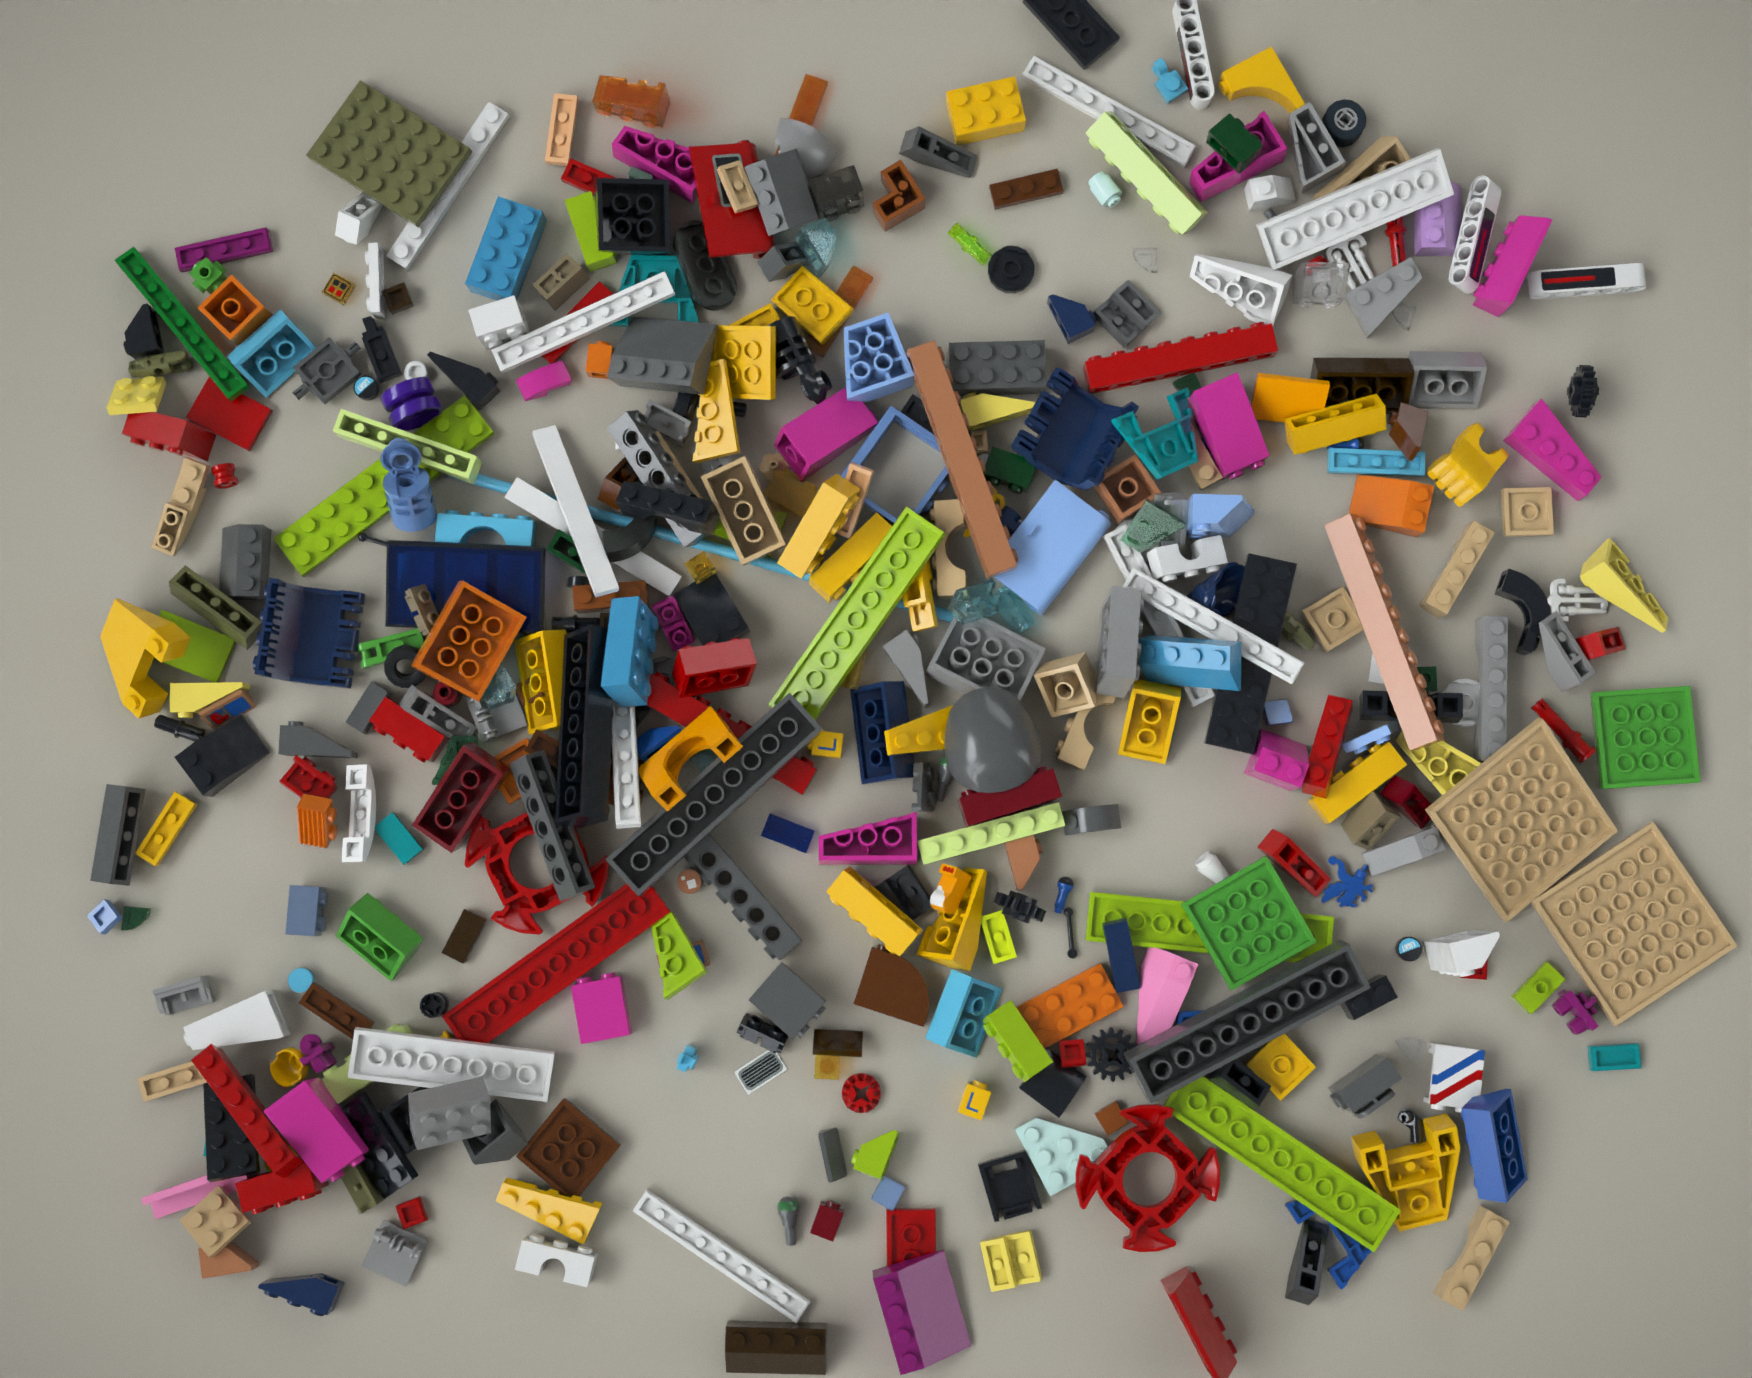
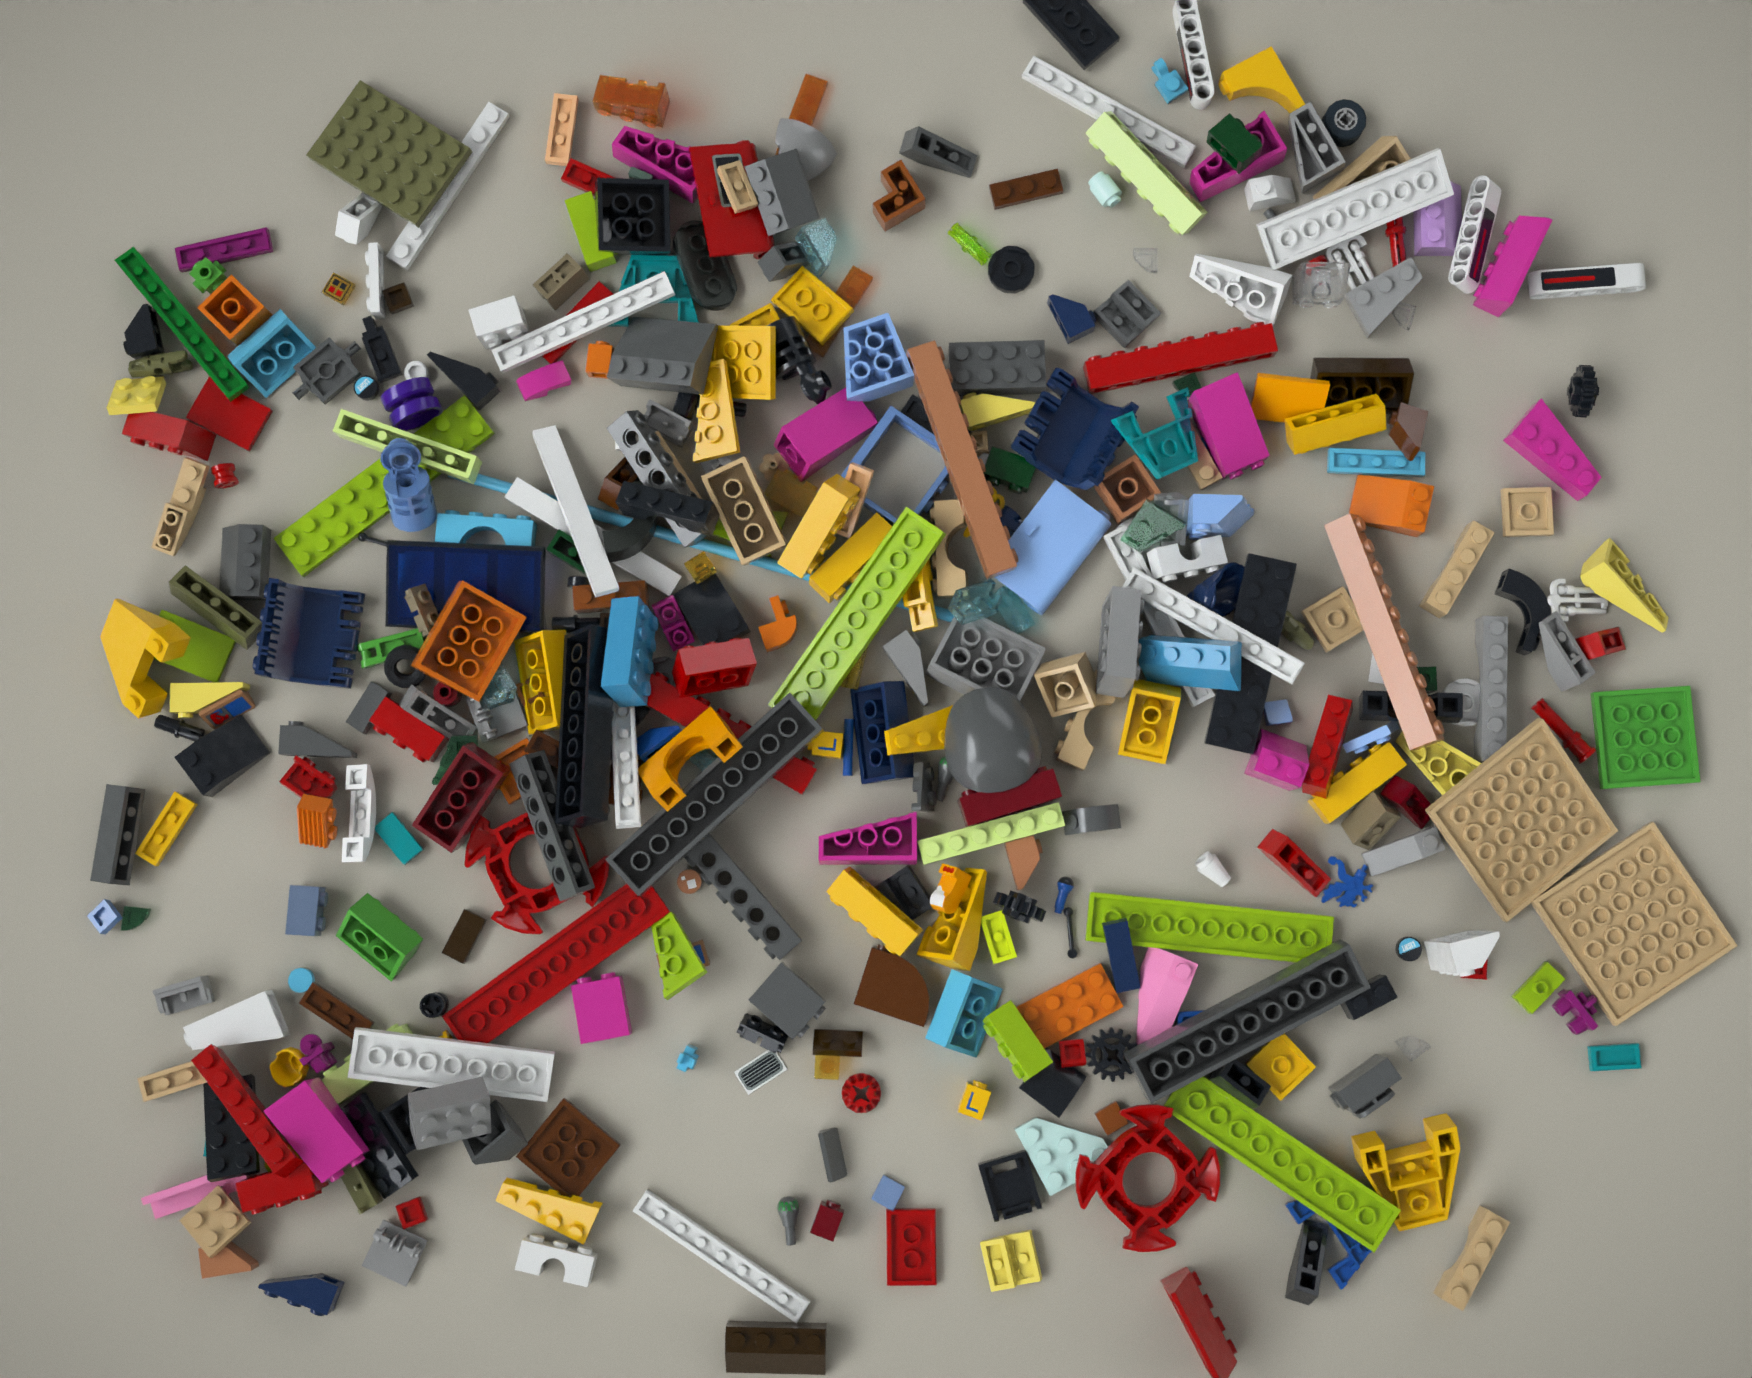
dark azure brick [465,196,547,301] -> none
clear blue tile [761,814,815,853] -> none
clear smoke brick [809,165,864,222] -> none
lime slope [851,1130,900,1181] -> none
magenta slope [872,1249,971,1375] -> none
yellow brick [945,76,1026,146] -> none
bright green plate [1181,856,1317,991] -> none
blue piece [1327,437,1364,450] -> none
black arm [1398,1109,1423,1143] -> none
light grey slope [1408,351,1487,409] -> none
panel [1423,1043,1485,1113] -> none
yellow piece [1427,422,1509,507] -> none
blue slope [1461,1089,1528,1203] -> none
none -> orange brick [758,595,797,653]
none -> blue piece [843,719,854,776]

